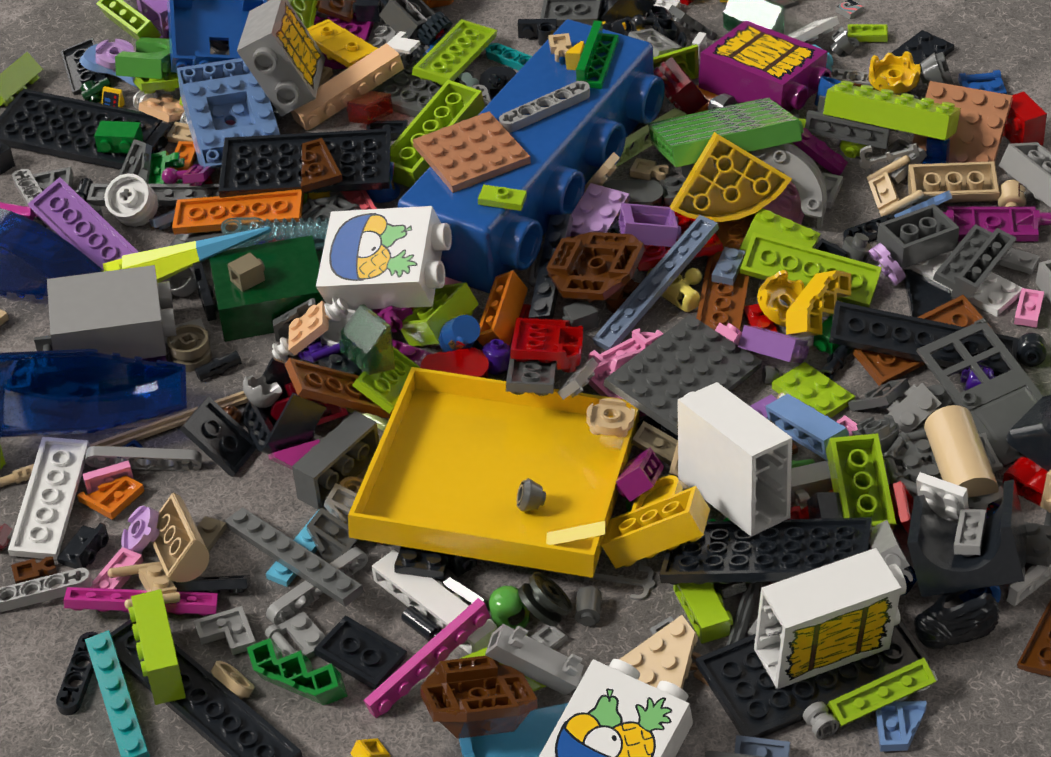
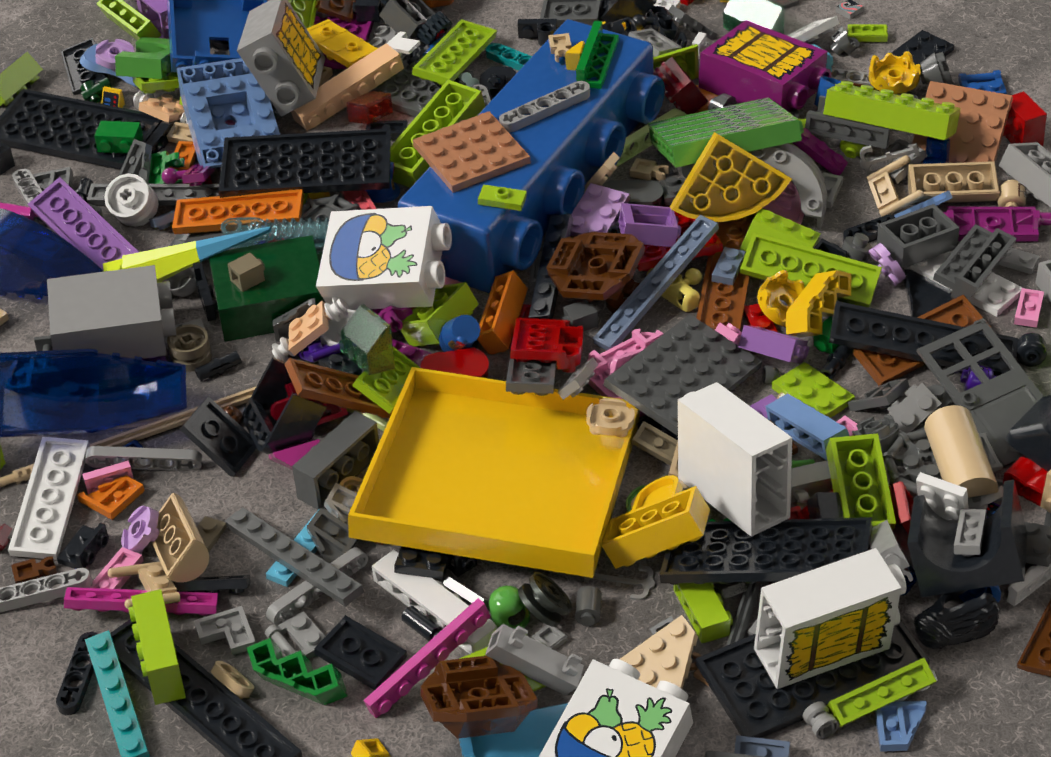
light grey hair [243,375,282,408] -> none
reddish brown wing [301,138,343,193] -> none
dark purple head [482,339,511,375] -> none
dark grey cone [516,478,546,512] -> none
light yellow sticker [546,521,605,545] -> none
magenta brick [616,447,664,502] -> none

